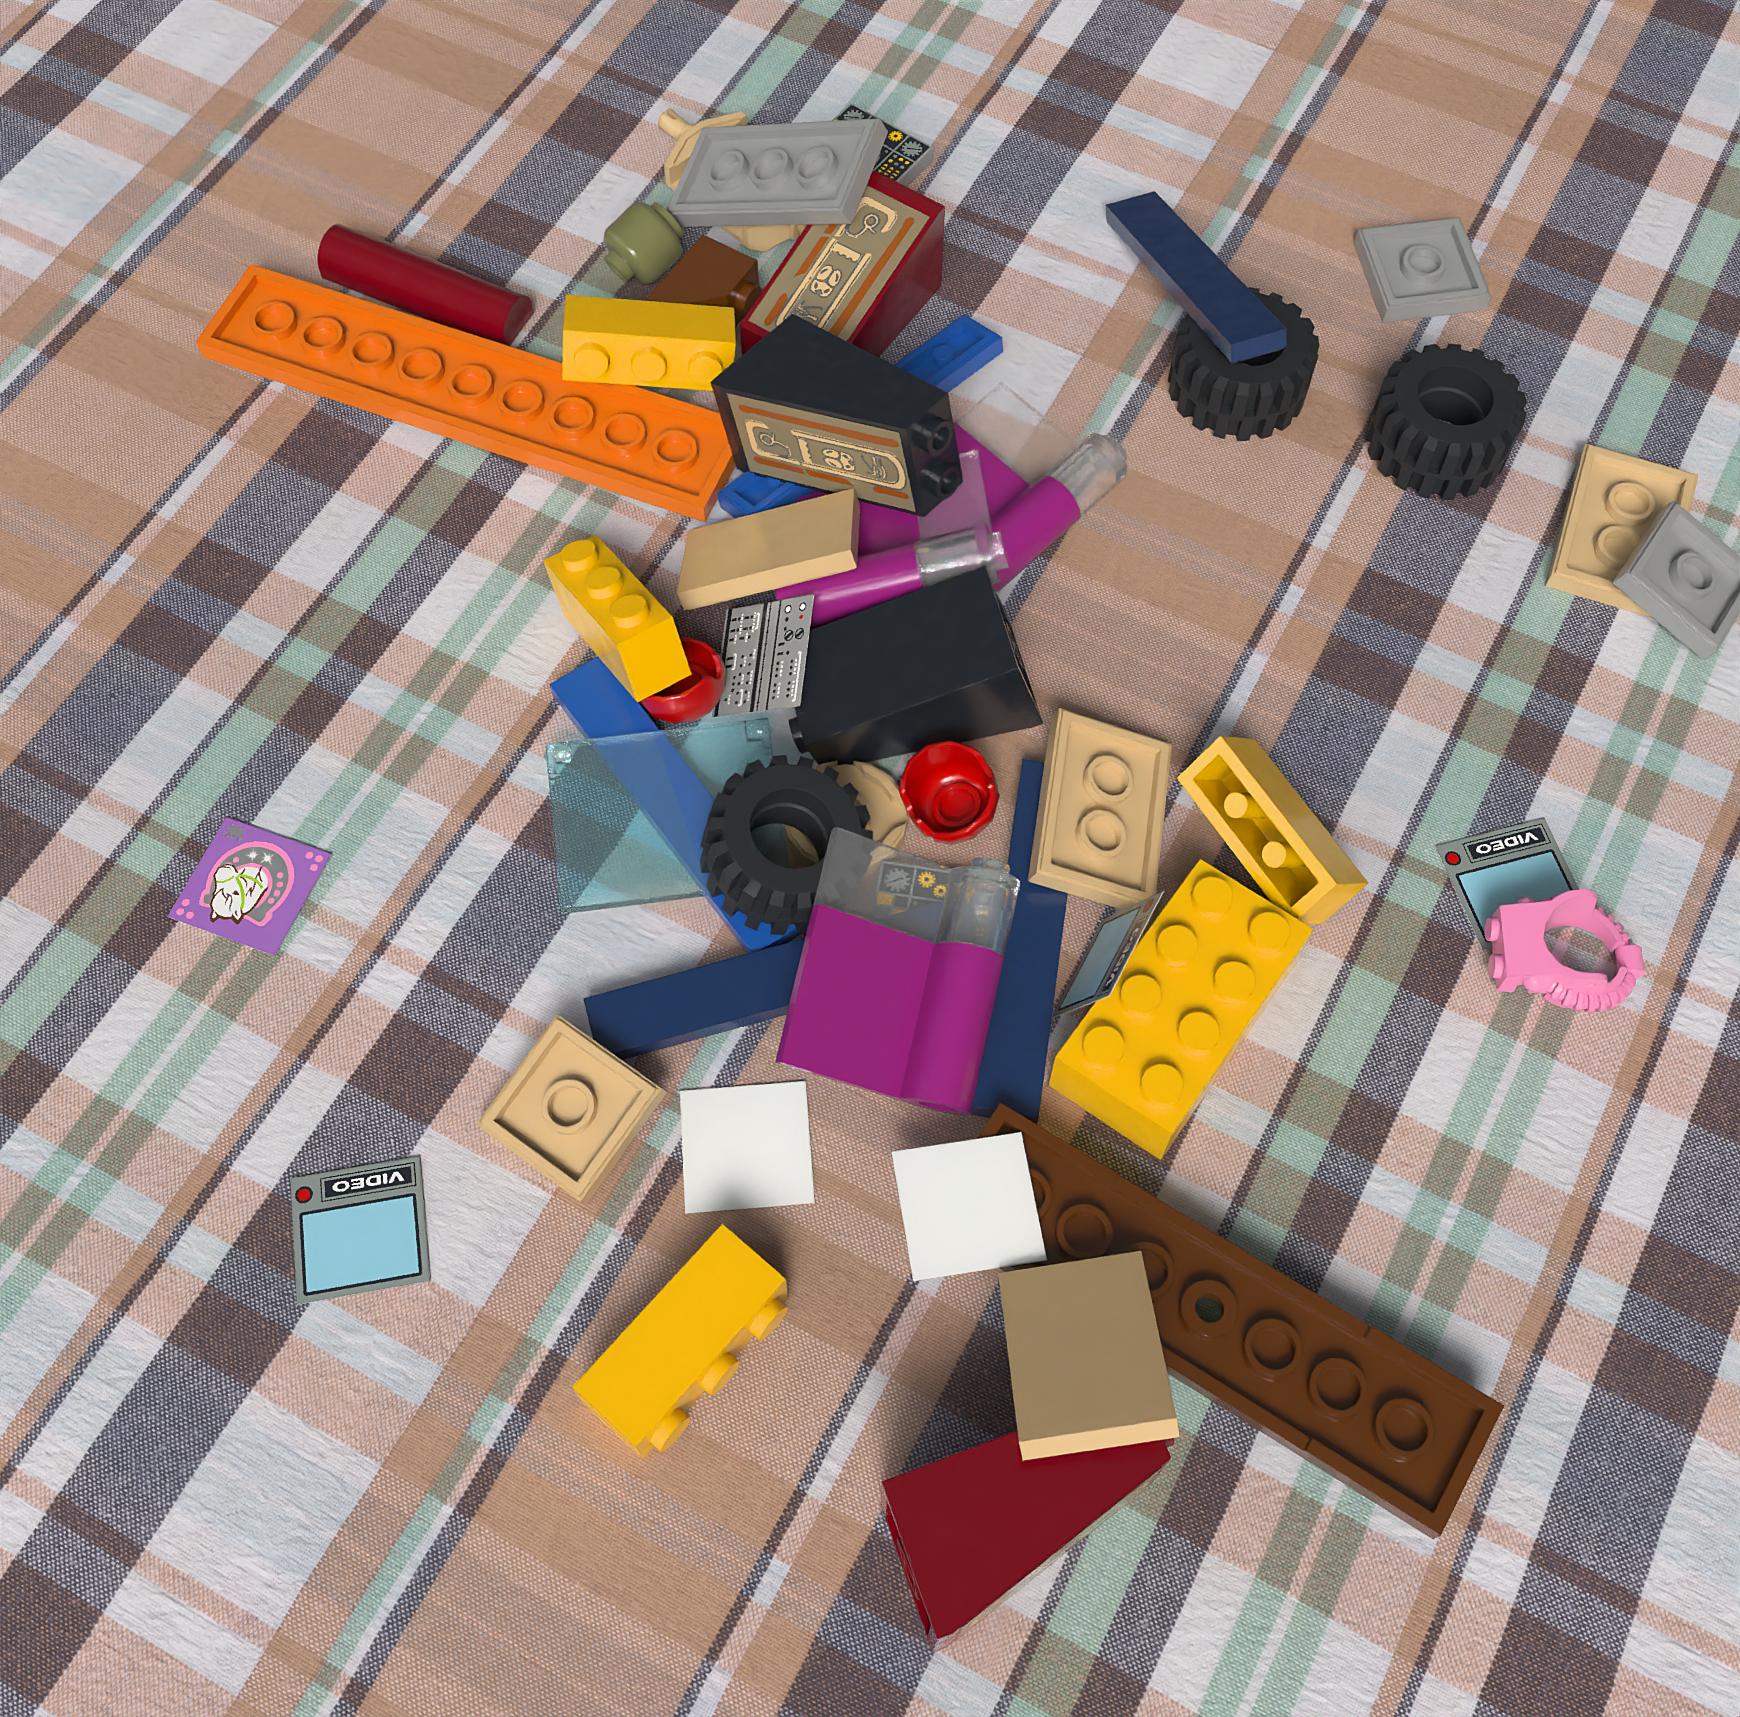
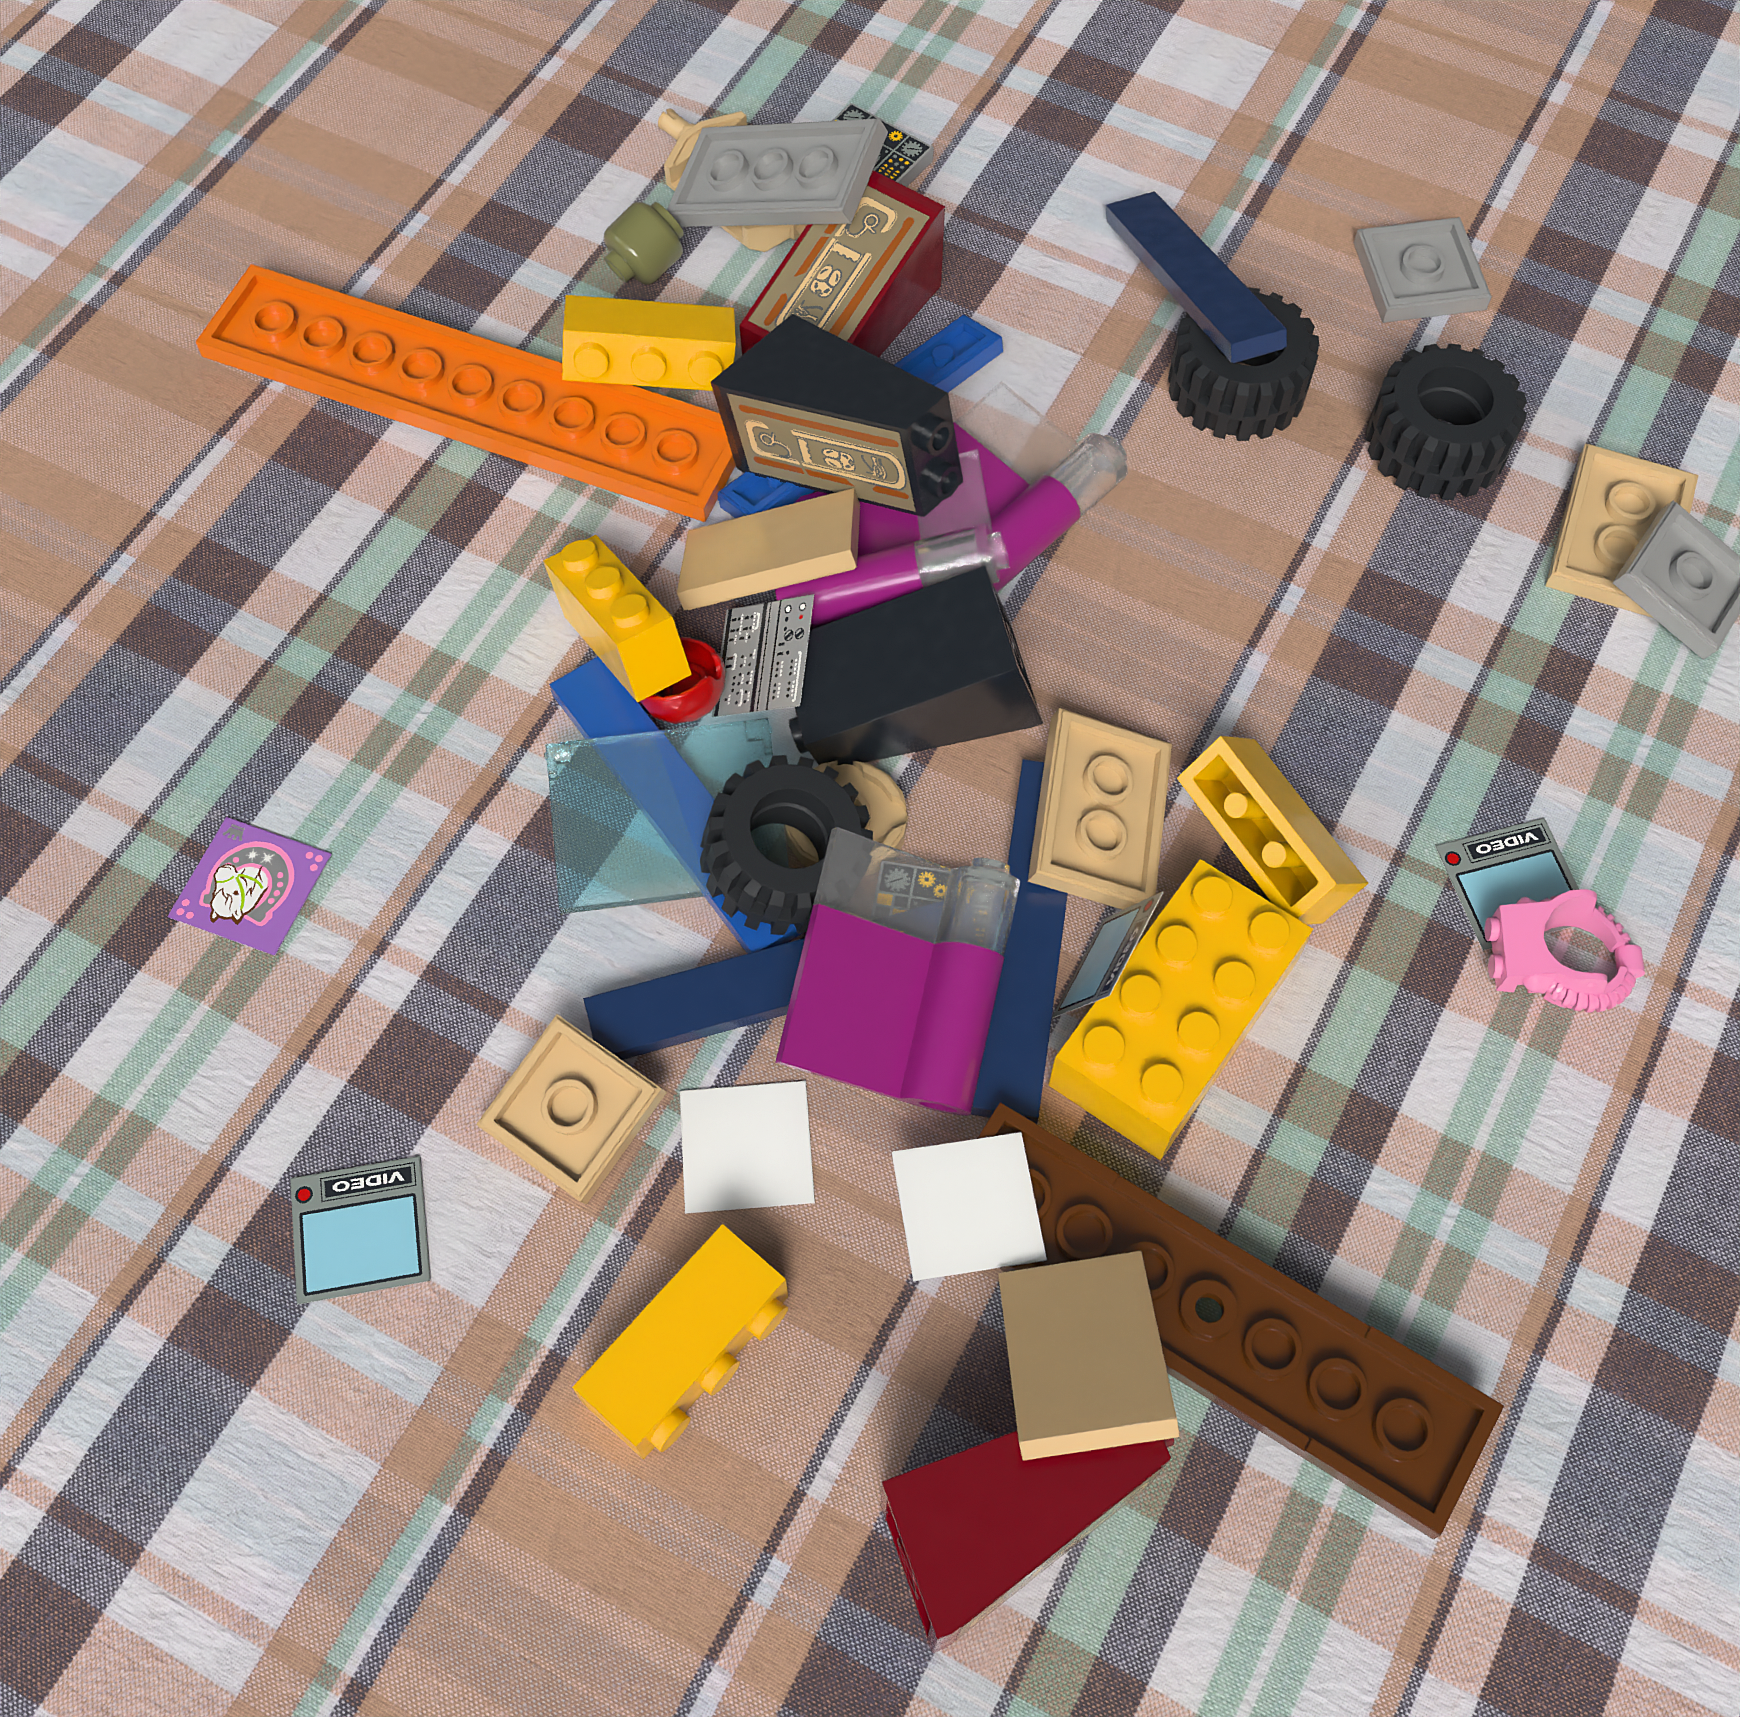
dark red brick [317,224,534,346] -> none
reddish brown slope [644,235,762,328] -> none
red hair [899,740,1000,845] -> none

